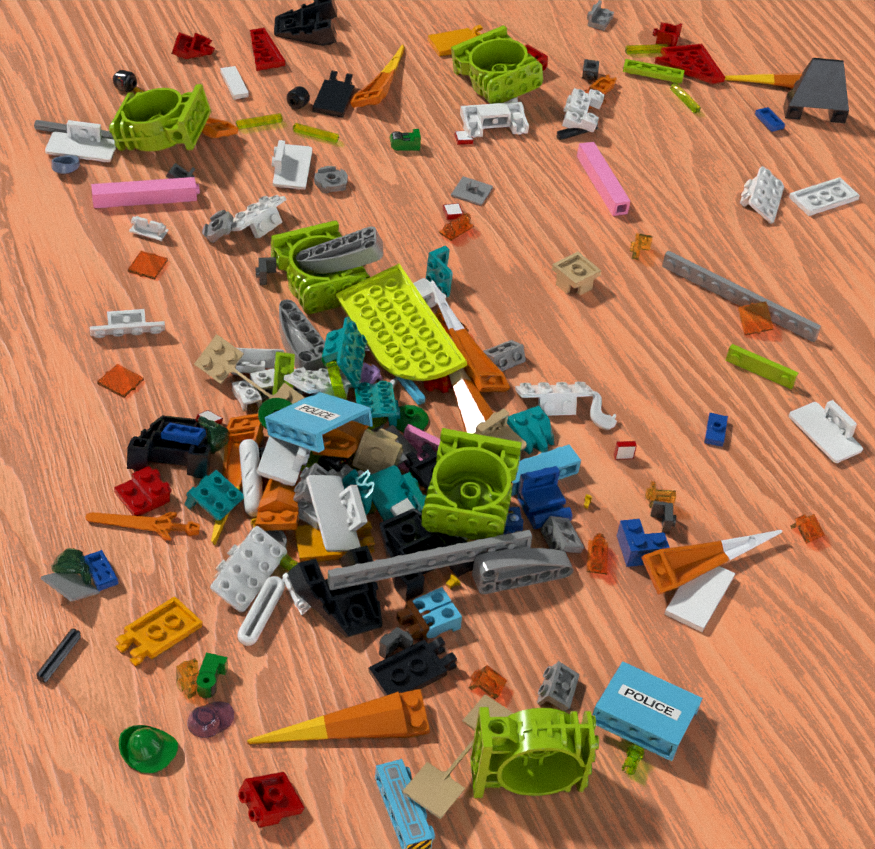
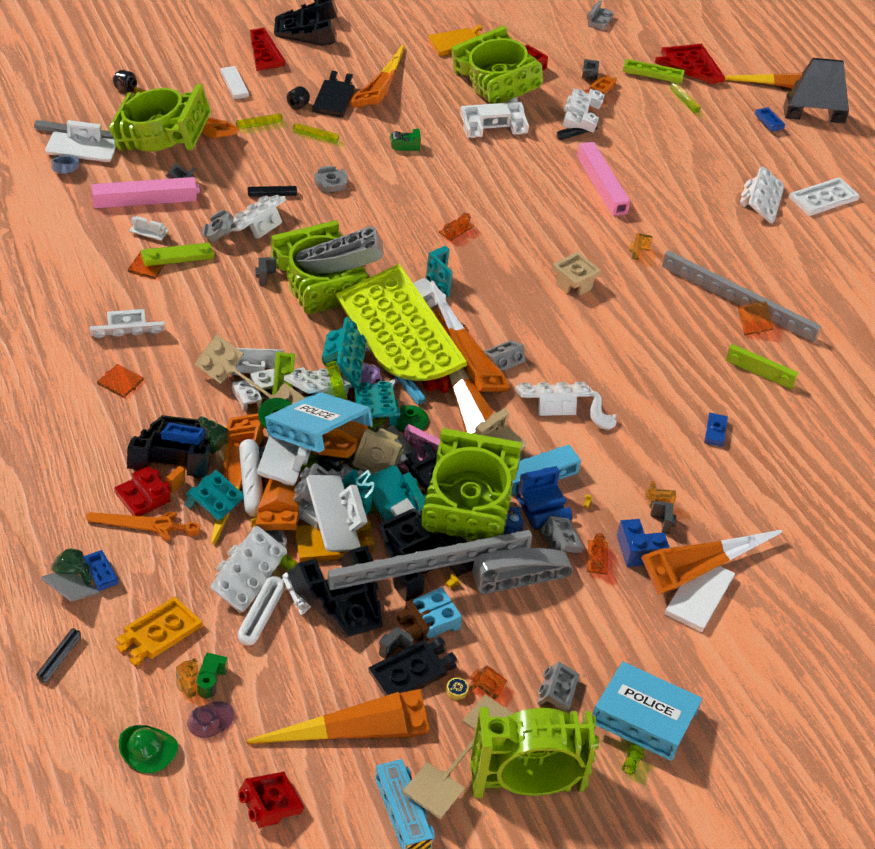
red plate [171,32,215,59] -> none
white tile [196,410,223,429] -> none
white bracket [272,140,312,190] -> none
light grey beam [279,299,327,371] -> none
tile [443,203,463,220] -> none
light grey piece [451,176,493,206] -> none
tile [454,131,473,145] -> none
teal plate [507,406,554,455] -> none
tile [614,441,637,460] -> none
clear neon green axle [625,44,668,54] -> none
red piece [652,22,682,47] -> none
white bracket [789,400,863,463] -> none
clear orange bracket [790,514,825,544] -> none
none -> lime plate [141,242,214,266]
none -> orange tile [166,466,185,494]
none -> black axle [247,186,297,197]
none -> tile [446,678,469,700]

